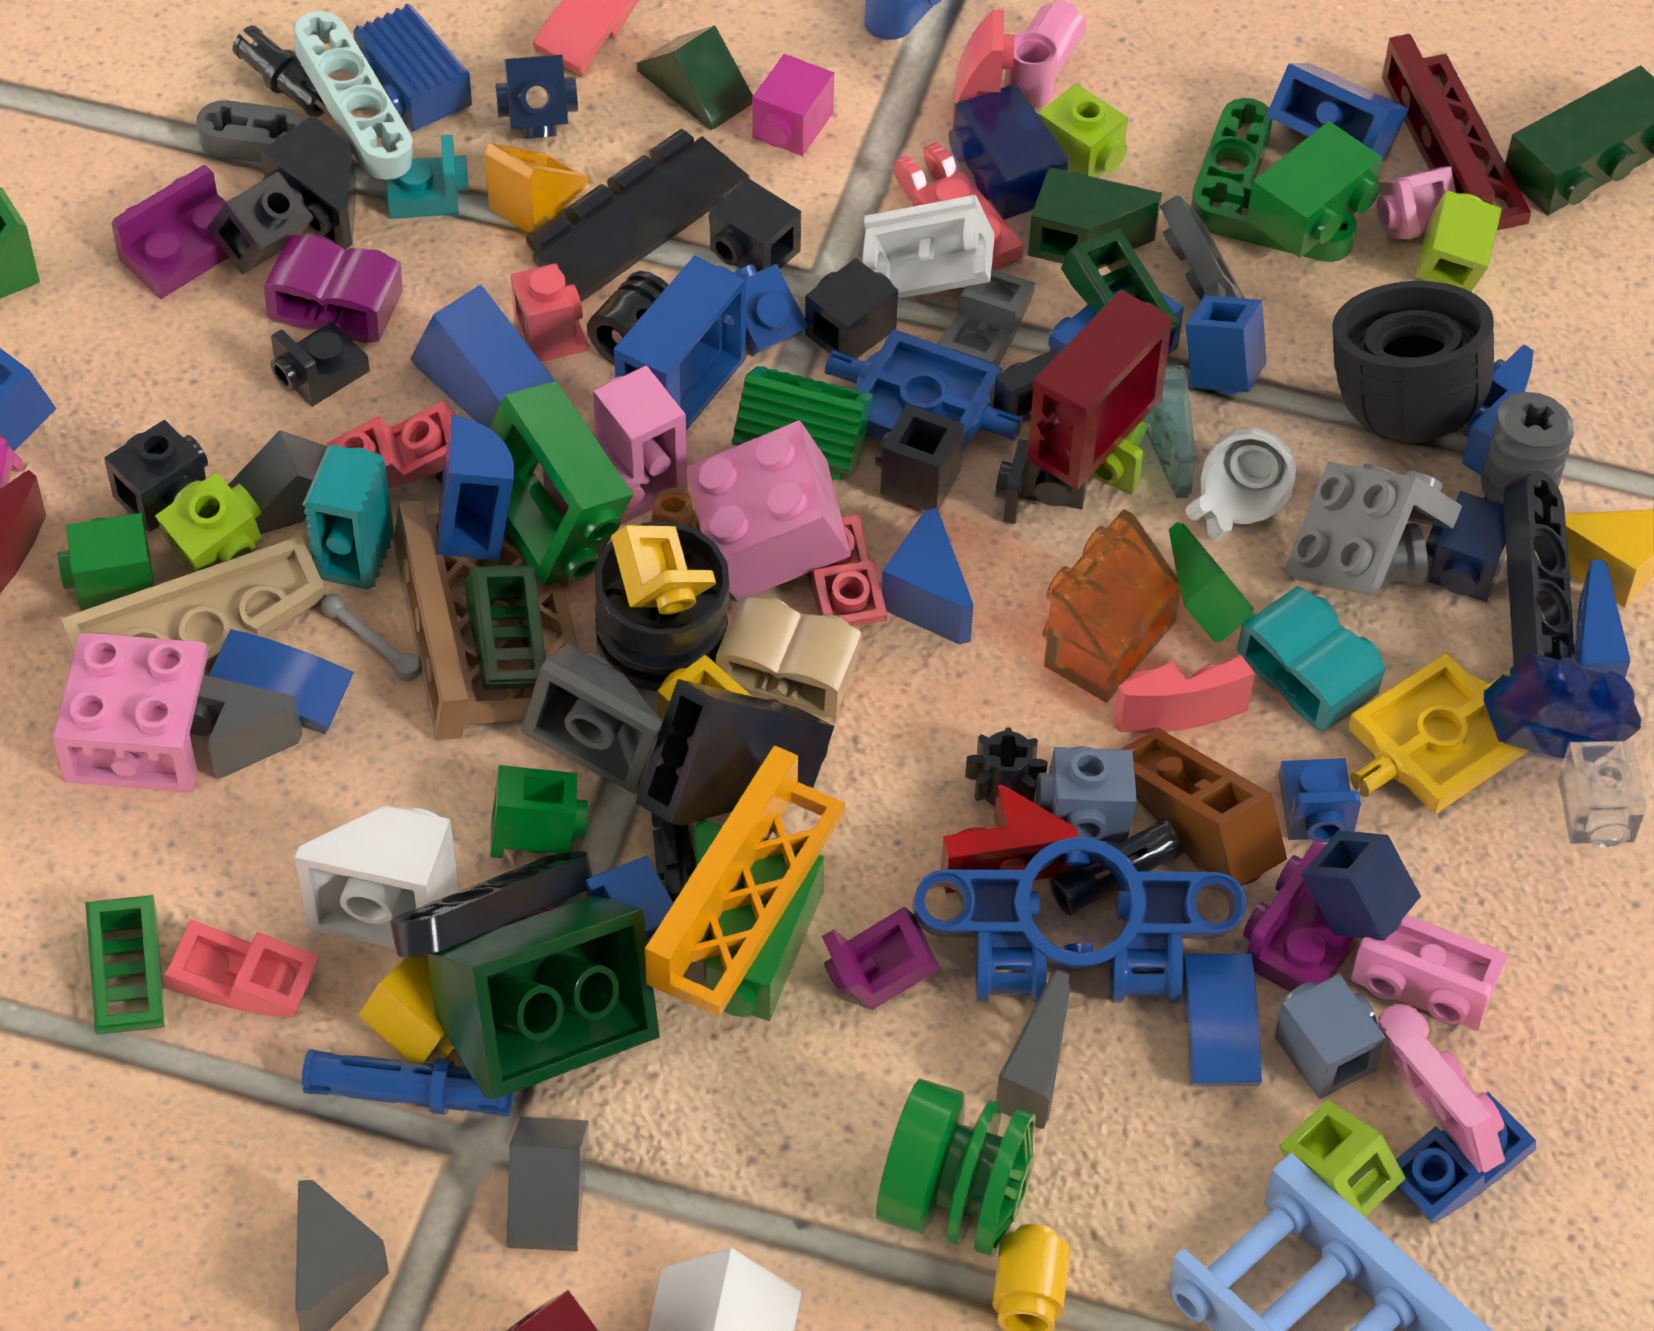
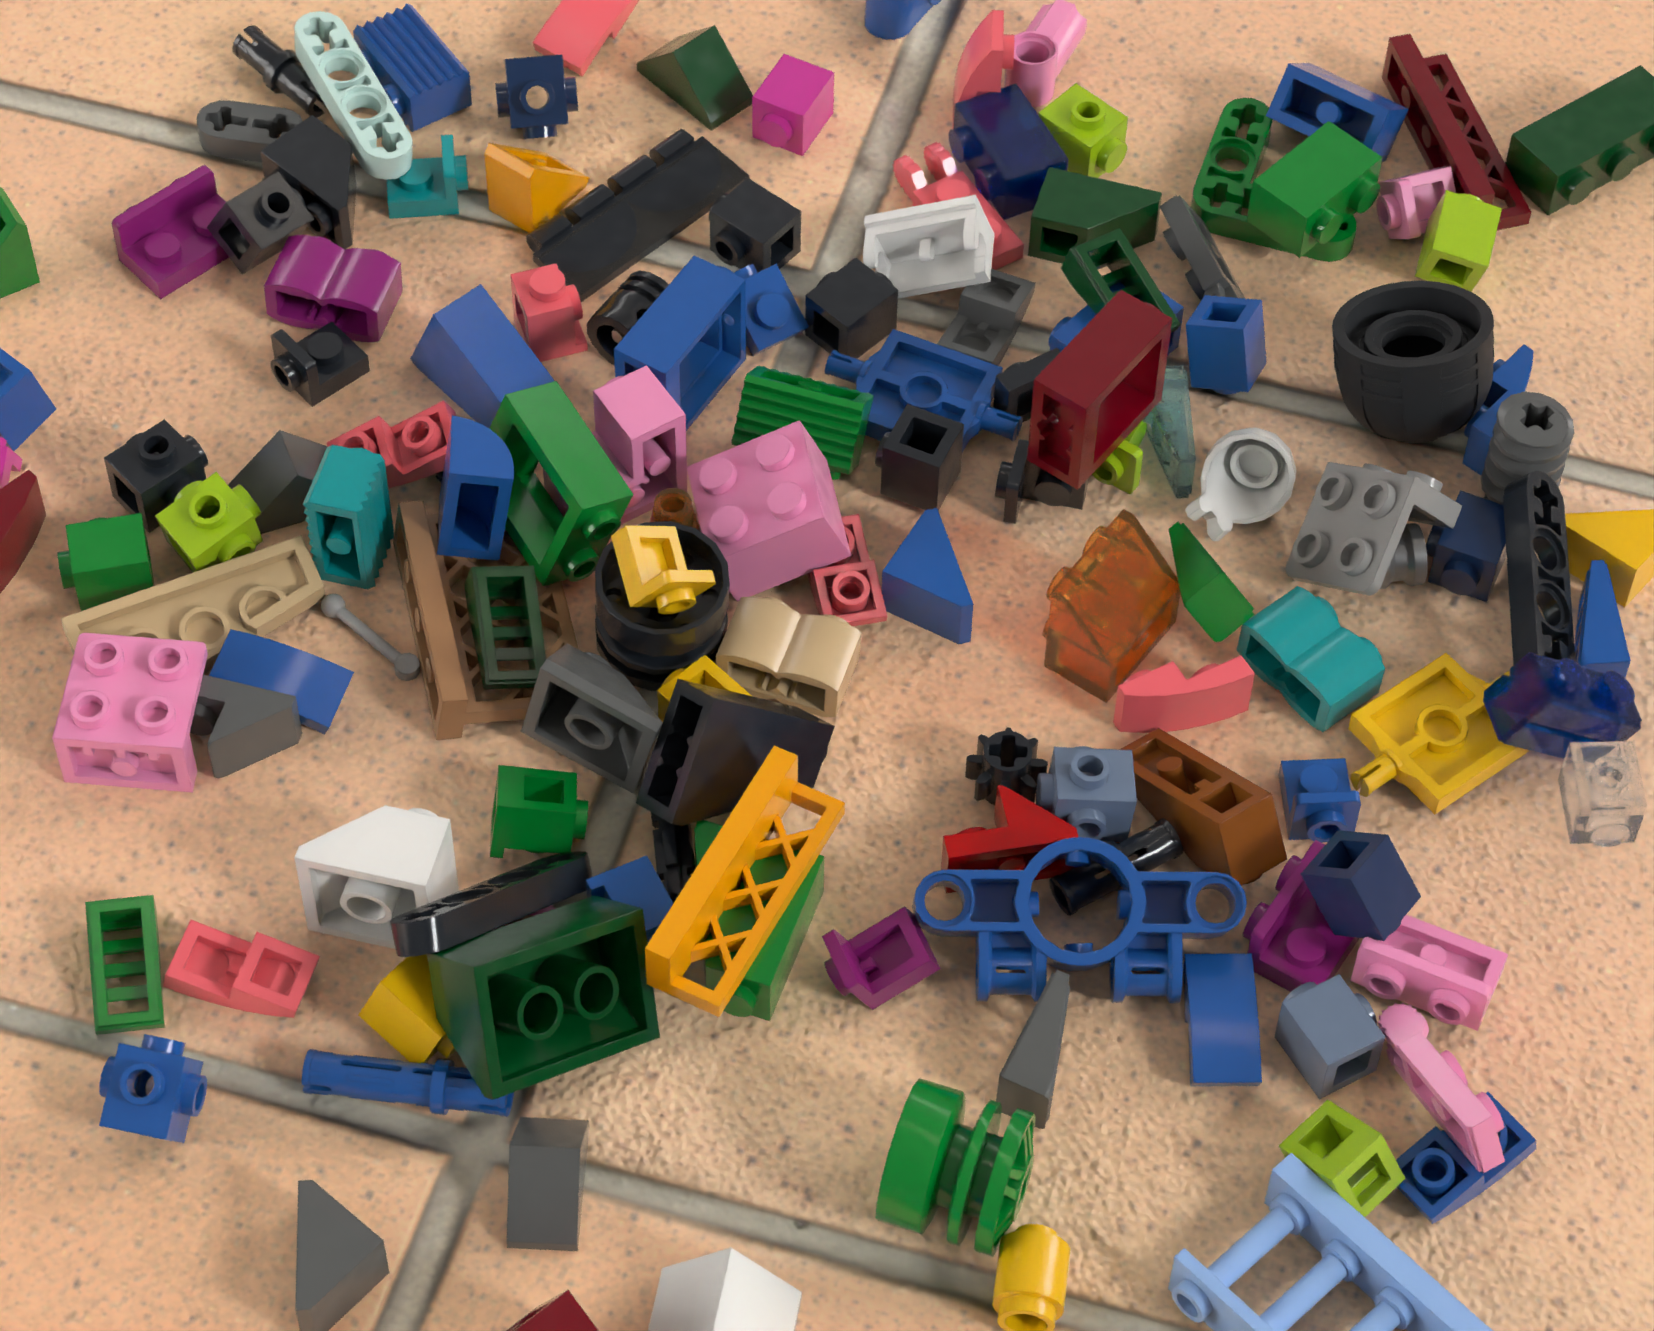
none -> blue brick [99,1034,207,1143]

